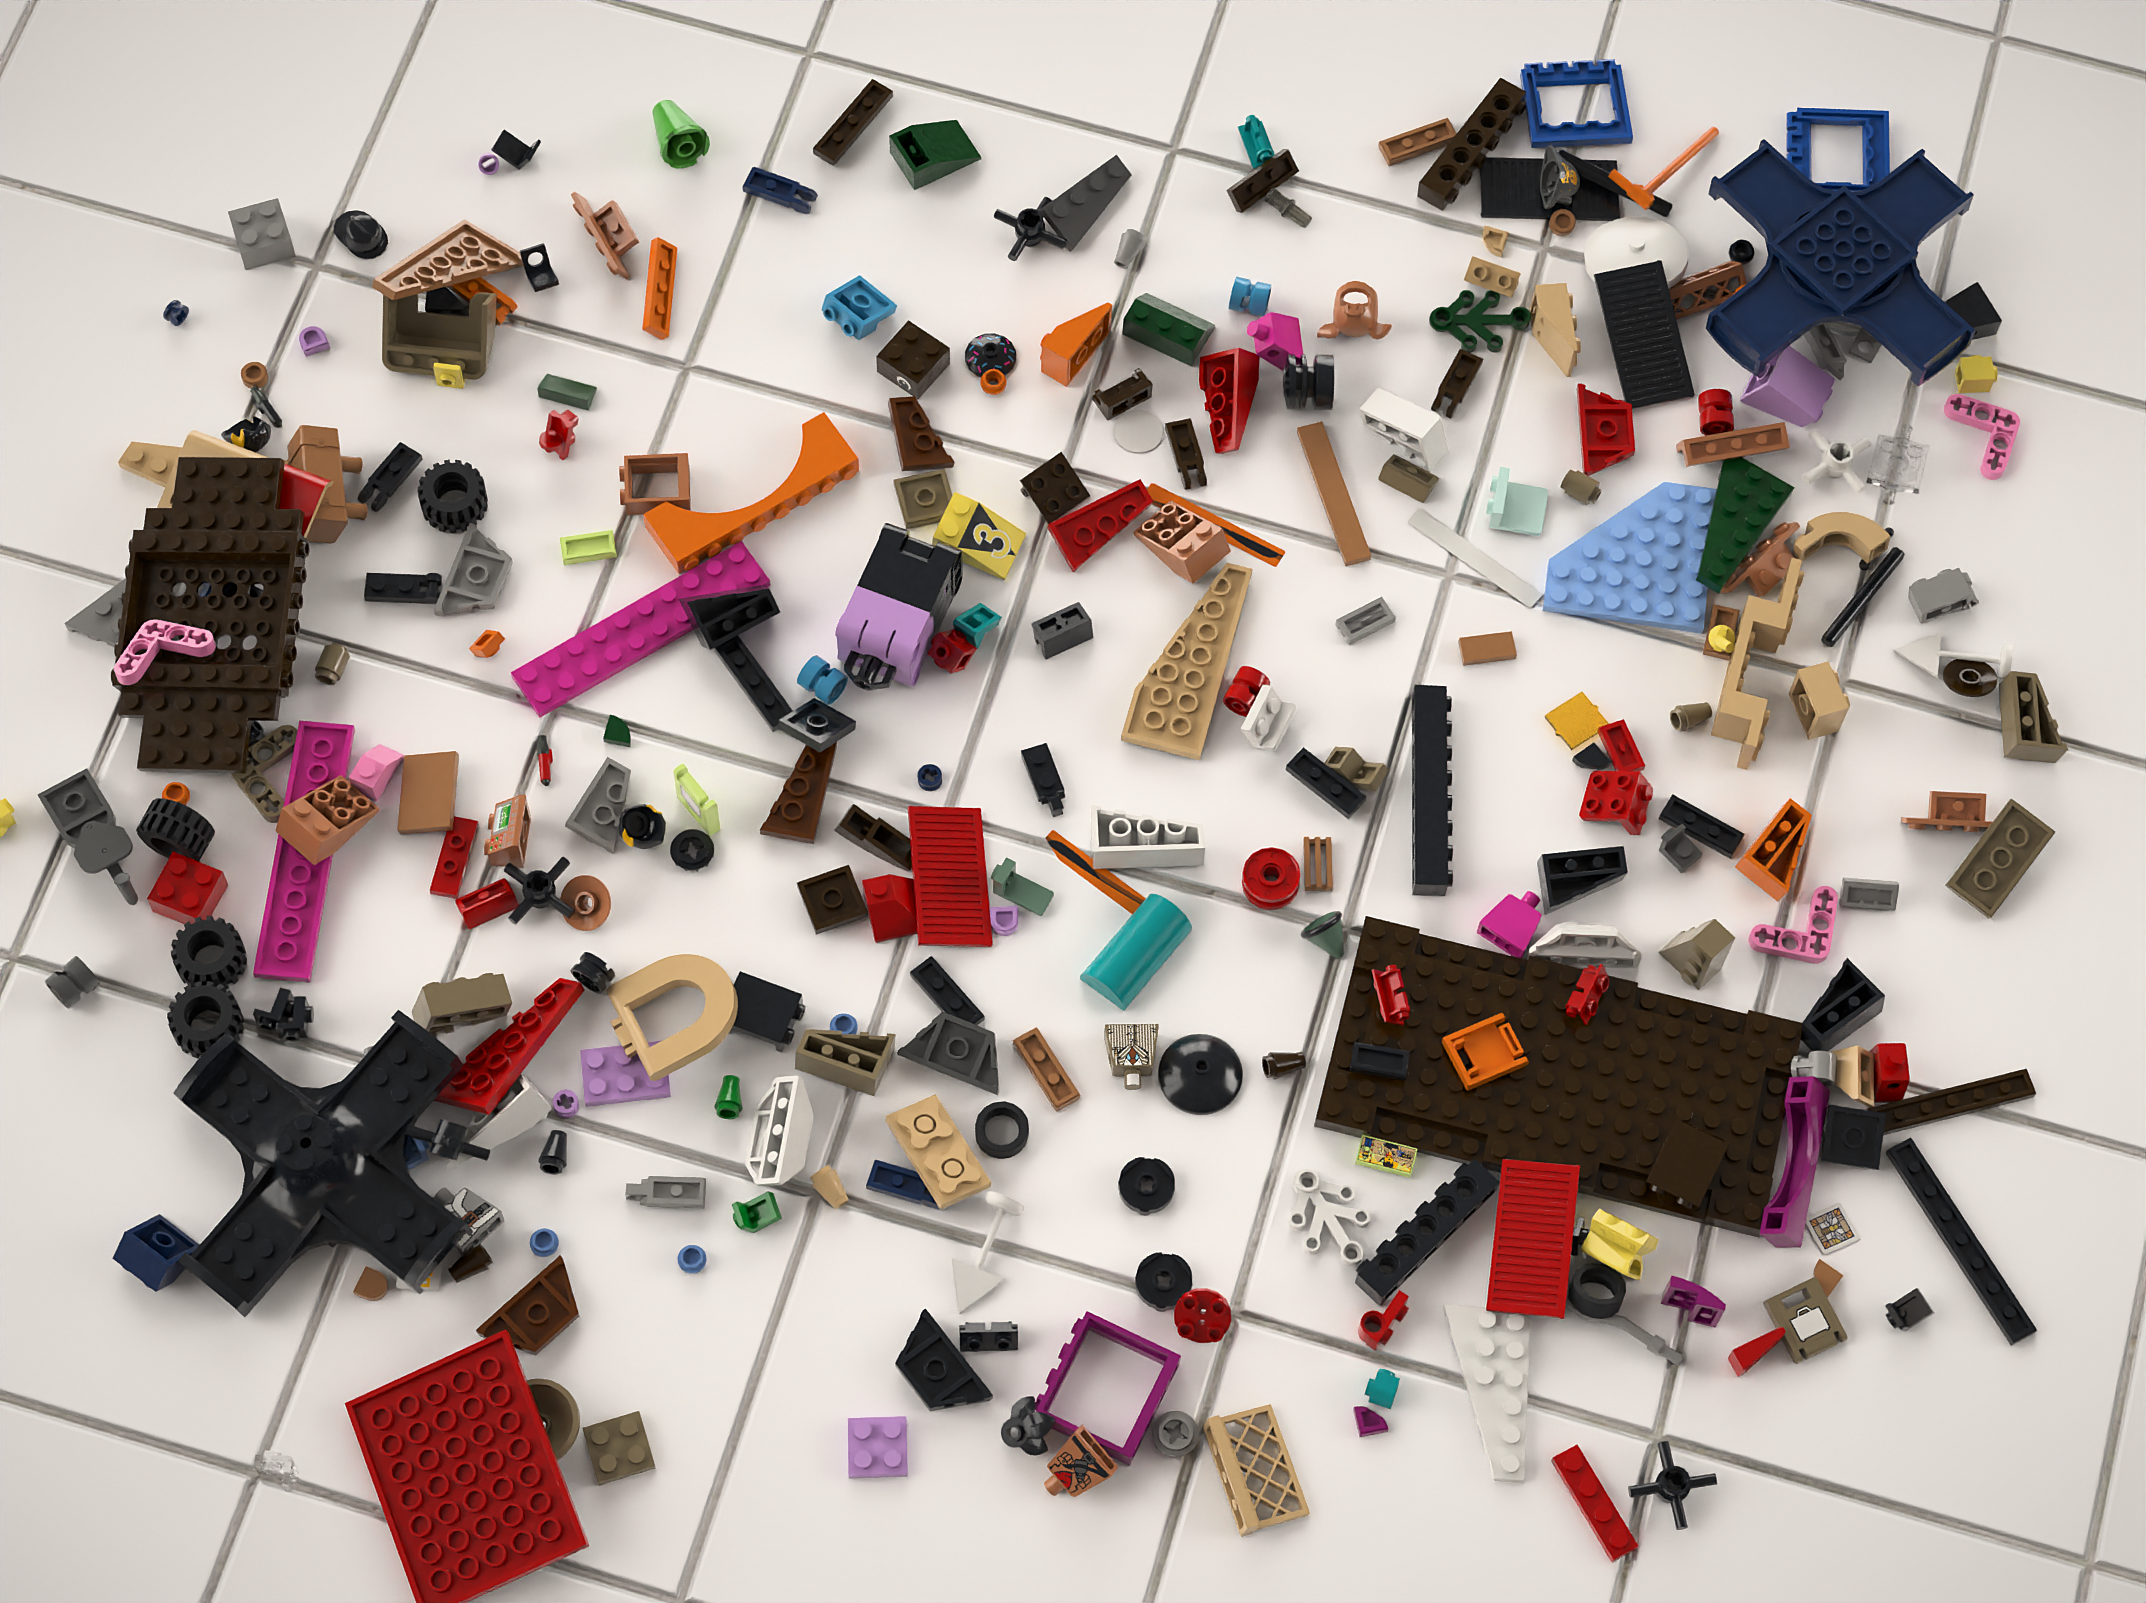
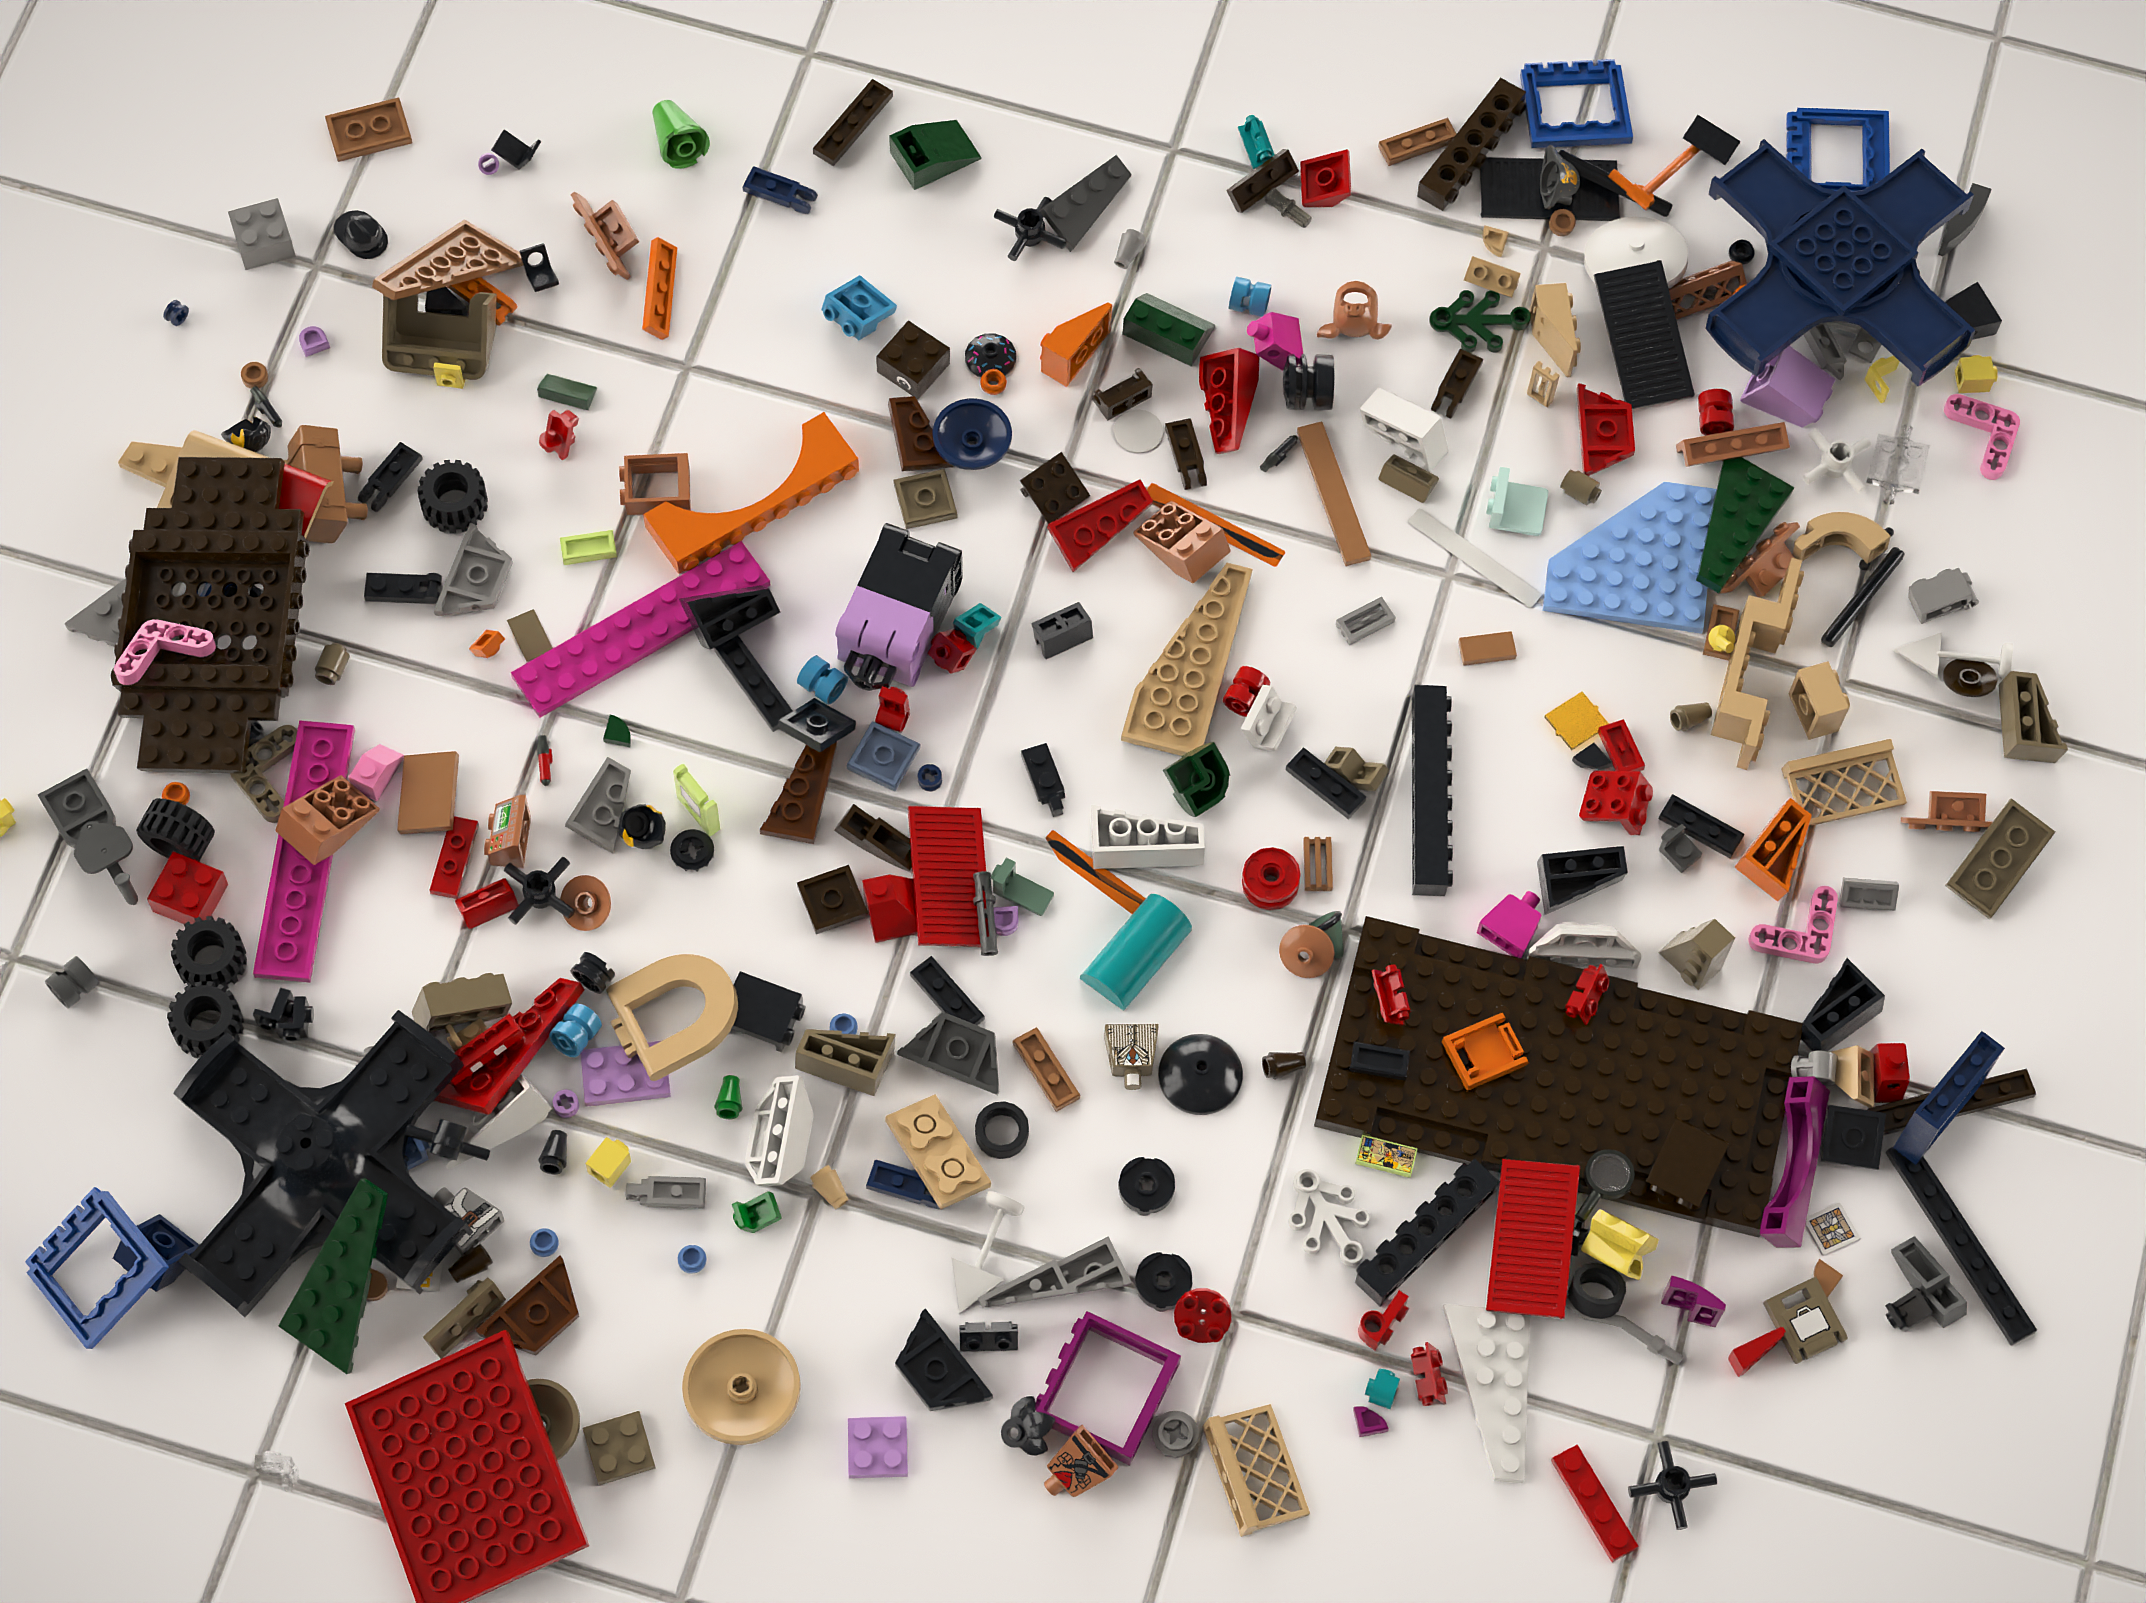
light yellow slope [932,492,1026,580] -> none
none -> blue hinge [25,1187,169,1349]
none -> dark green wing [278,1178,388,1374]
none -> medium nougat tile [325,97,413,162]
none -> dark tan hinge [423,1277,506,1359]
none -> tan bracket [445,1018,487,1052]
none -> red plate [451,1013,525,1085]
none -> dark tan sticker [507,609,553,662]
none -> dark azure wheel [549,1003,602,1057]
none -> light yellow brick [585,1137,631,1189]
none -> tan dish [682,1329,801,1445]
none -> sand blue plate [846,721,921,792]
none -> red plate [875,686,910,733]
none -> dark blue dish [933,398,1012,470]
none -> dark grey pin [973,871,998,956]
none -> light grey wedge [978,1236,1132,1308]
none -> dark green brick [1163,742,1231,817]
none -> piece [1260,435,1298,472]
none -> nougat dish [1279,925,1335,978]
none -> red slope [1300,149,1352,207]
none -> red hinge [1410,1342,1448,1406]
none -> tan tile [1527,361,1560,408]
none -> piece [1575,1149,1635,1222]
none -> black hinge [1683,114,1741,165]
none -> tan fence [1781,739,1907,826]
none -> light yellow bracket [1864,356,1900,403]
none -> dark grey slope [1891,1236,1967,1328]
none -> dark blue window [1893,1031,2005,1165]
none -> dark grey slope [1938,183,1992,256]

